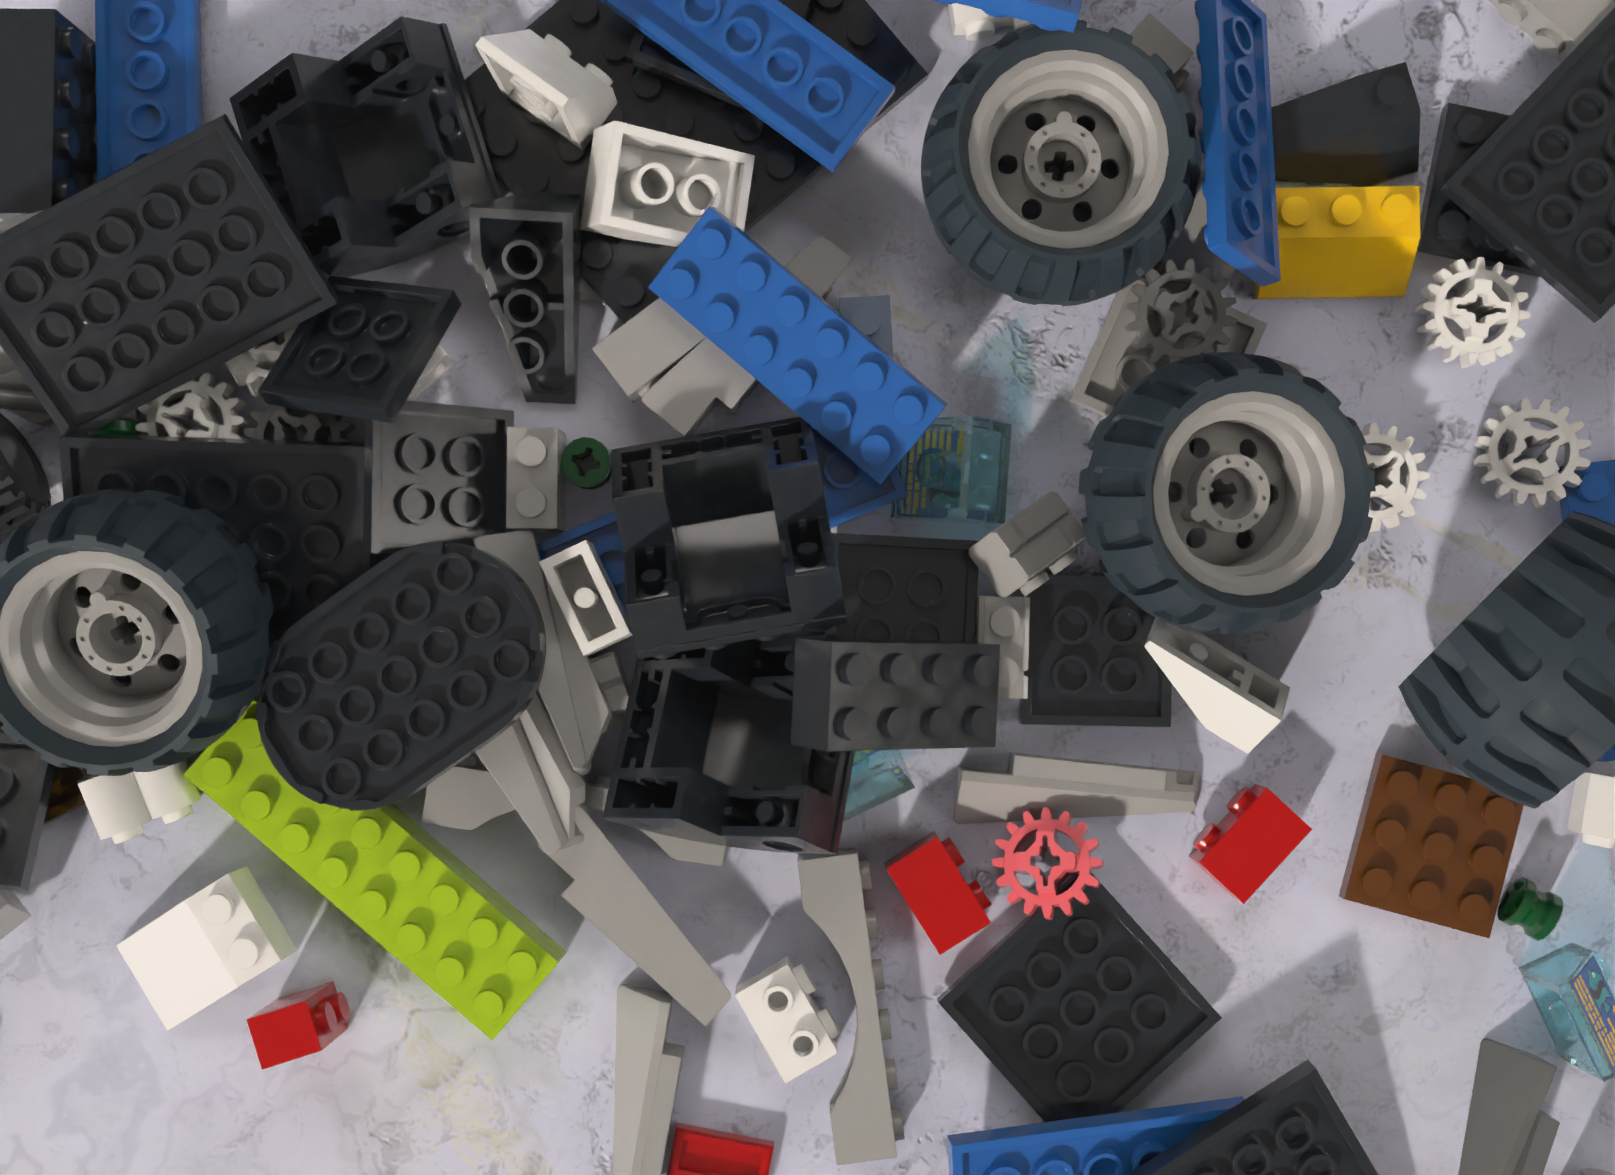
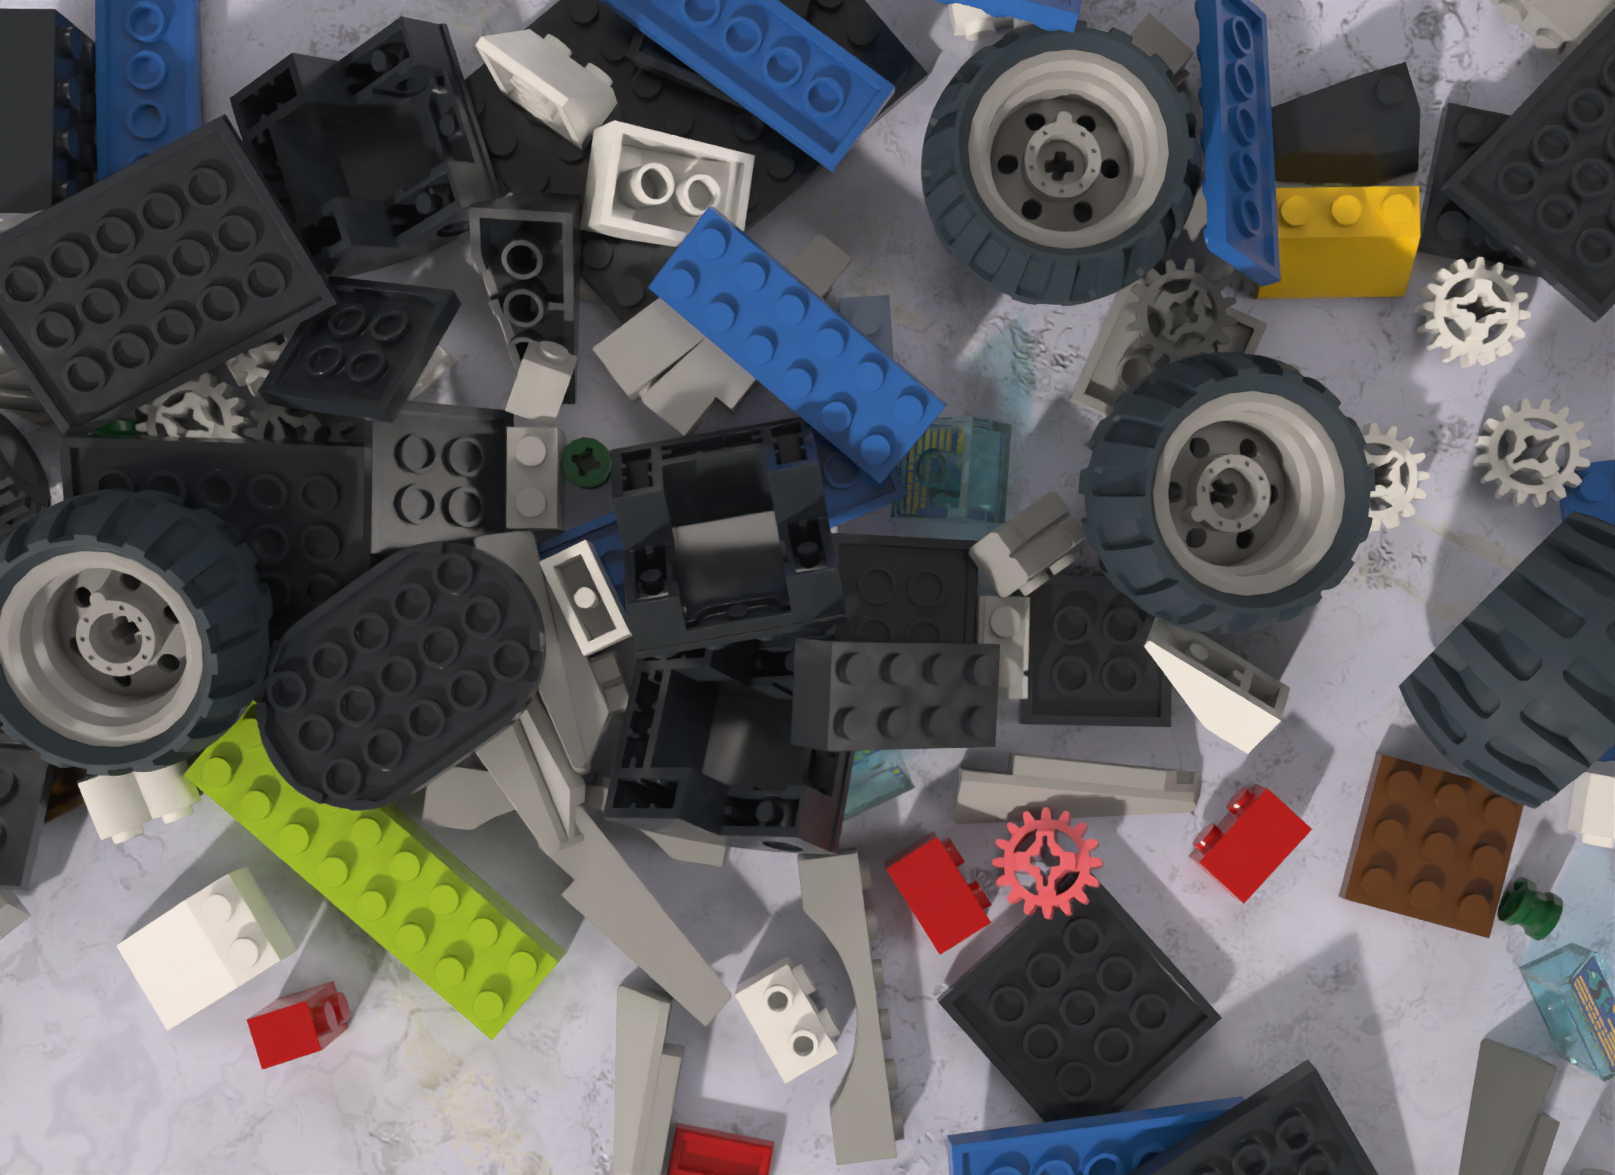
none -> light grey brick [505,340,578,427]

